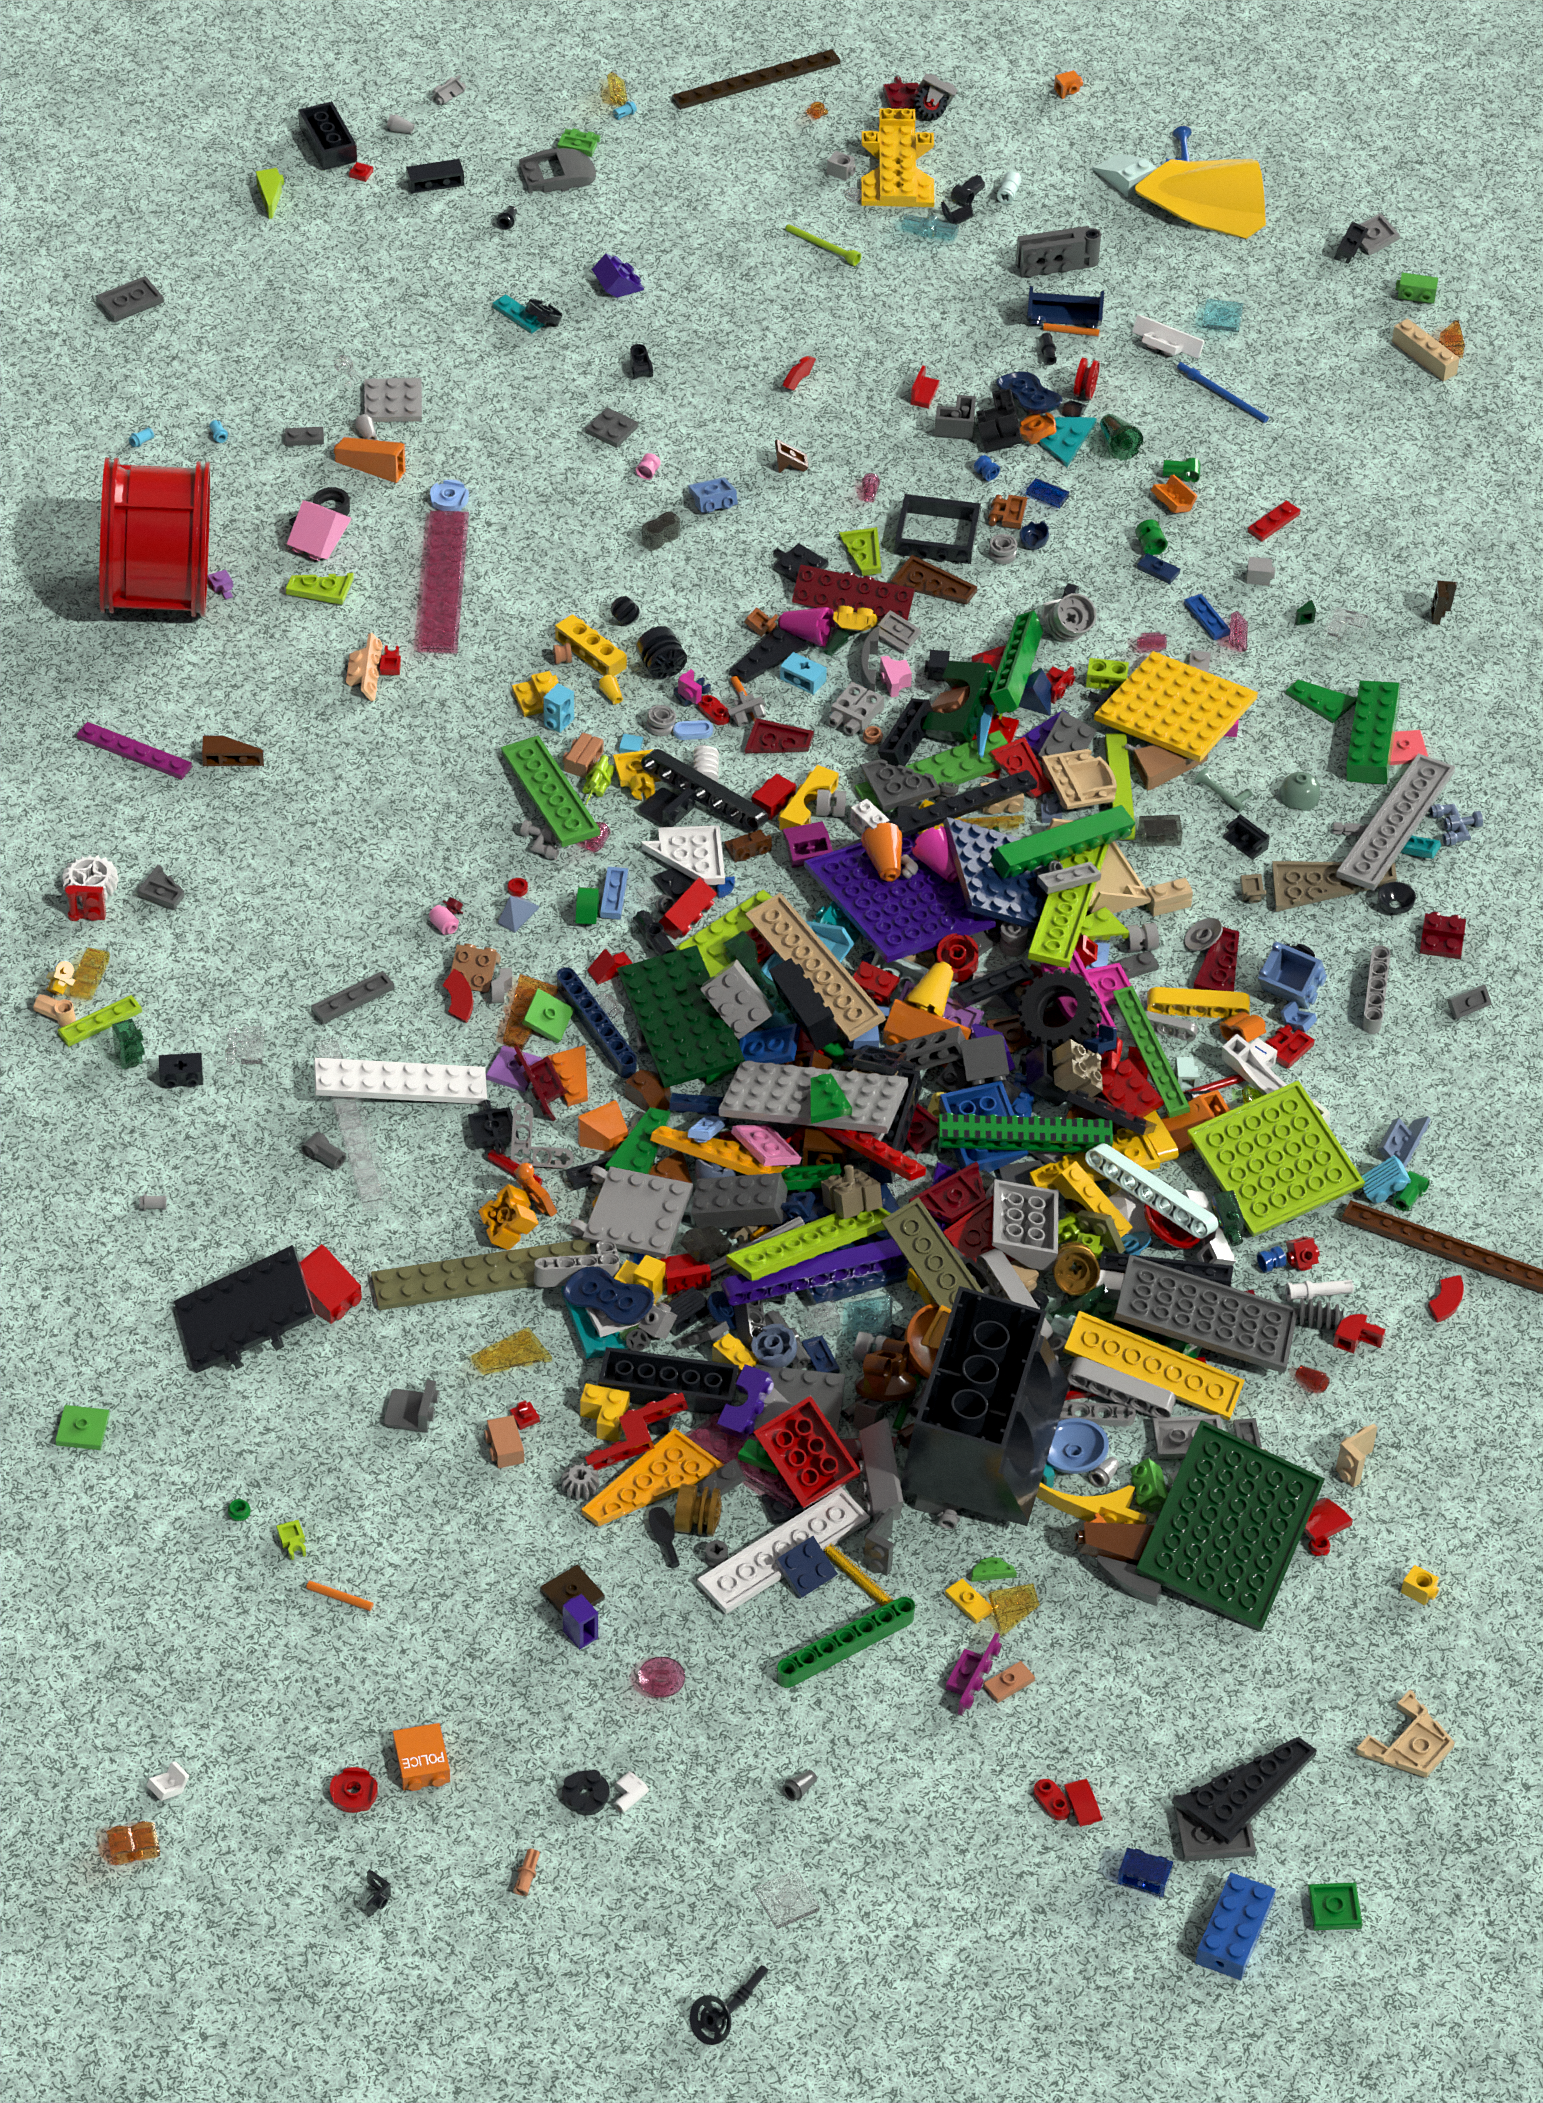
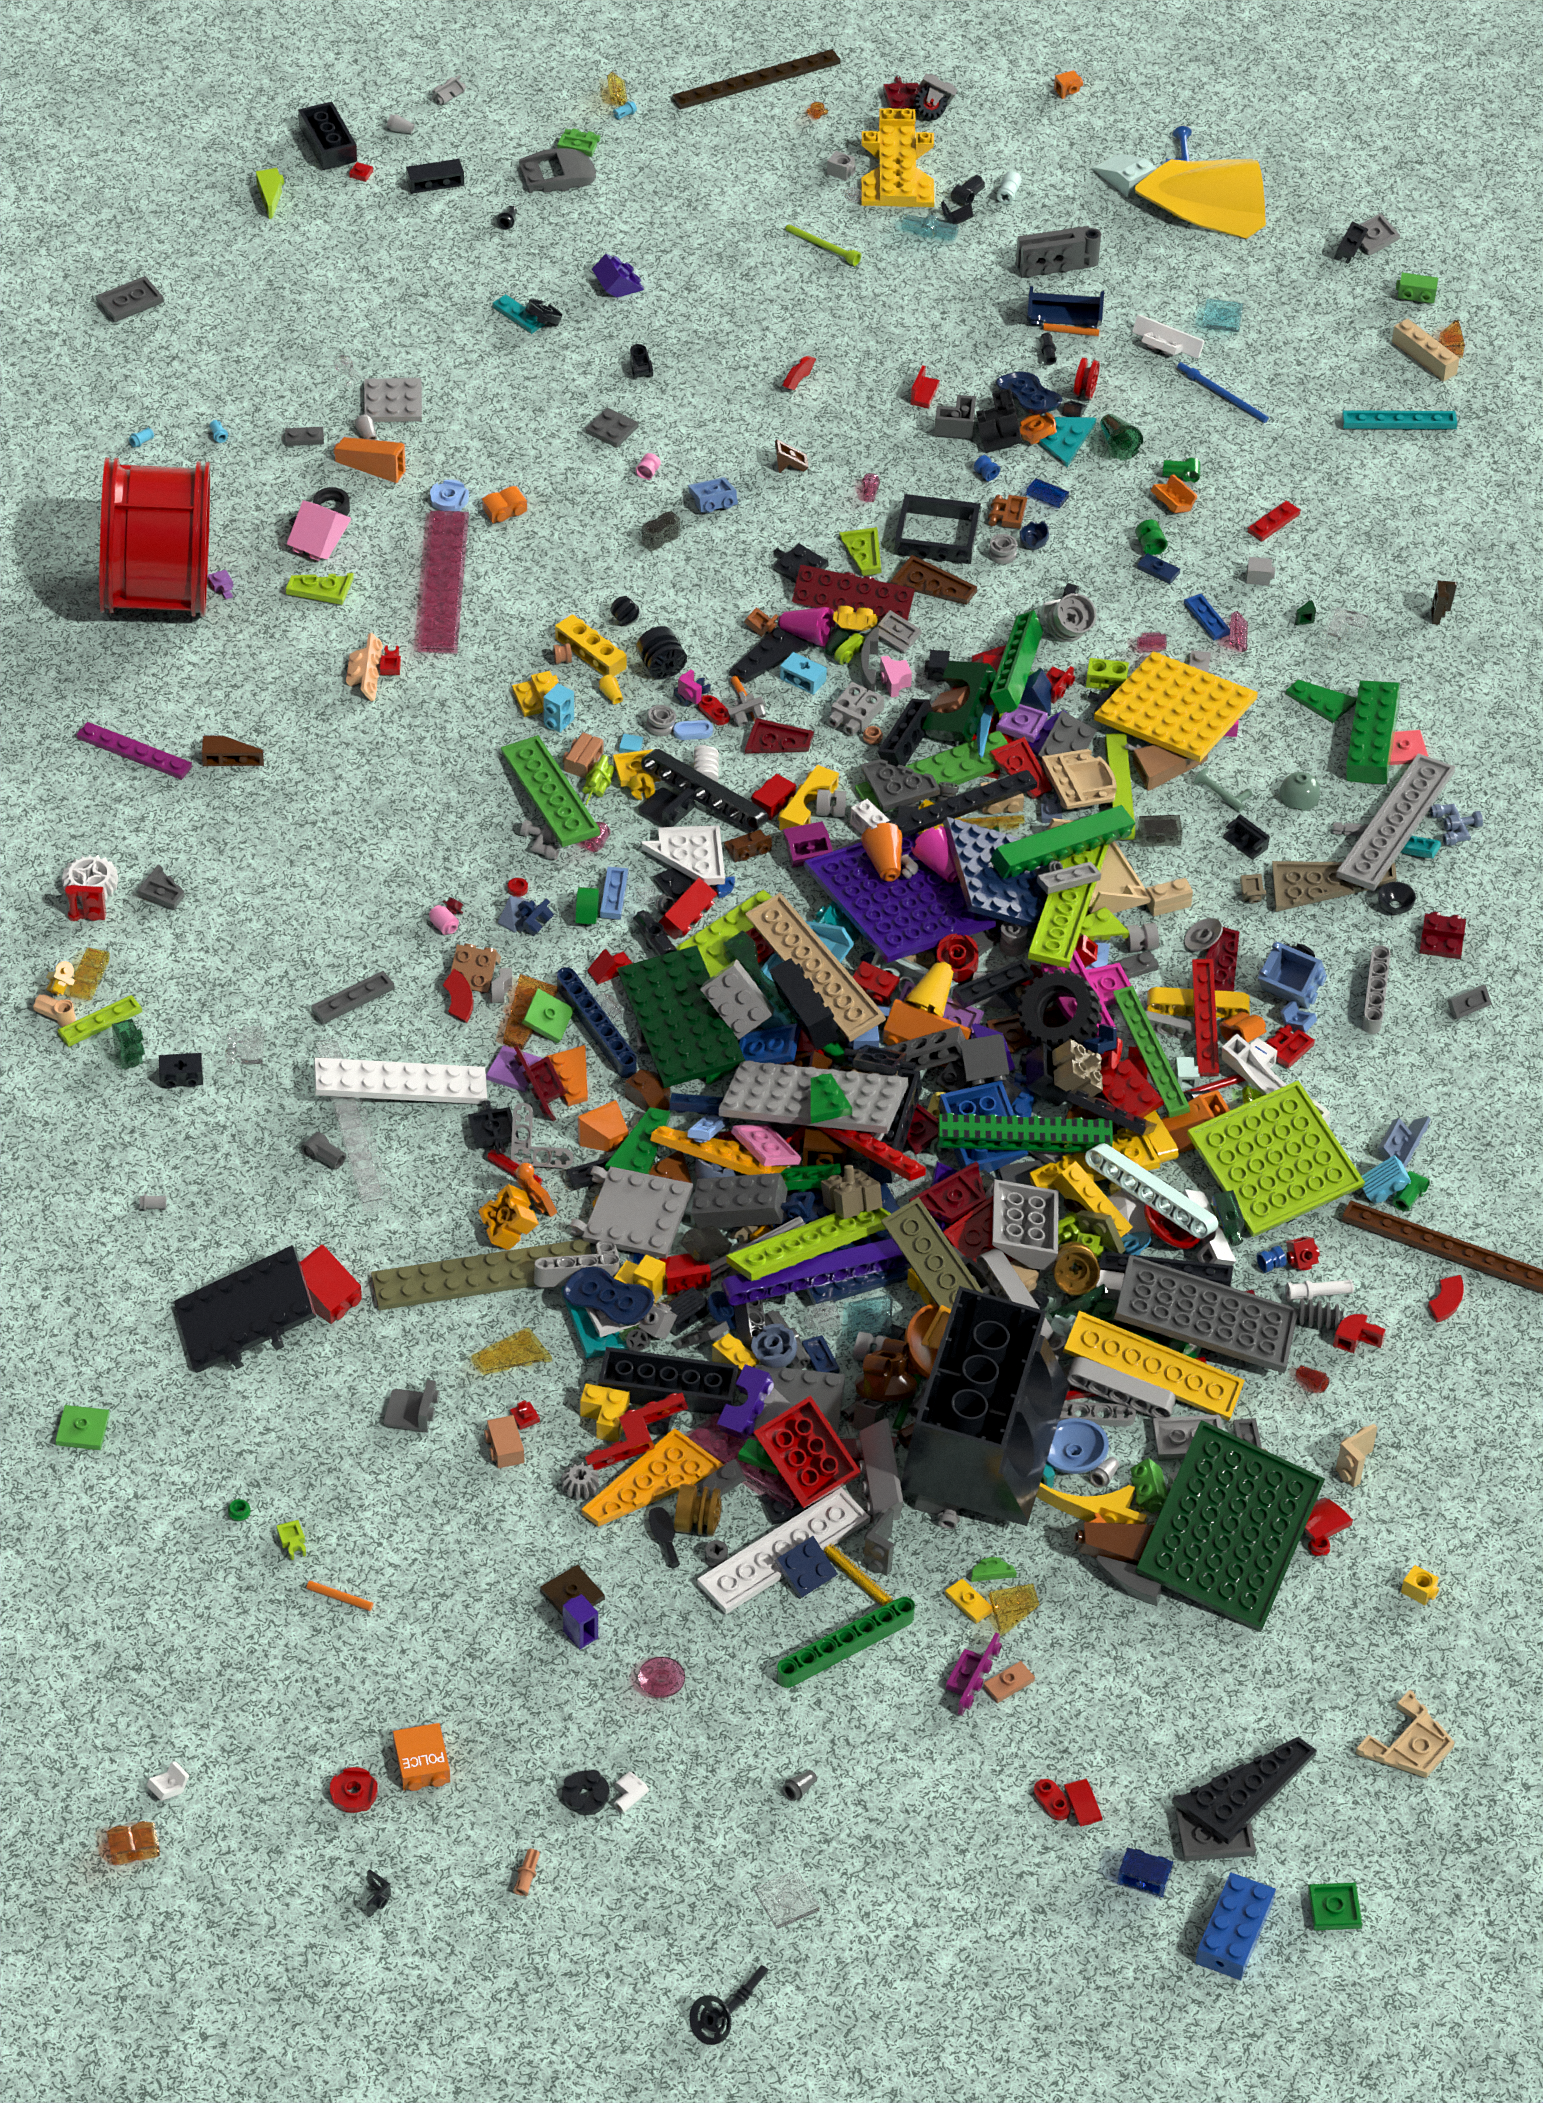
none -> orange brick [482,486,527,523]
none -> dark blue hips [517,898,554,936]
none -> lime plate [834,633,865,665]
none -> medium lavender plate [996,704,1048,743]
none -> red plate [1192,959,1219,1076]
none -> teal plate [1342,410,1458,429]

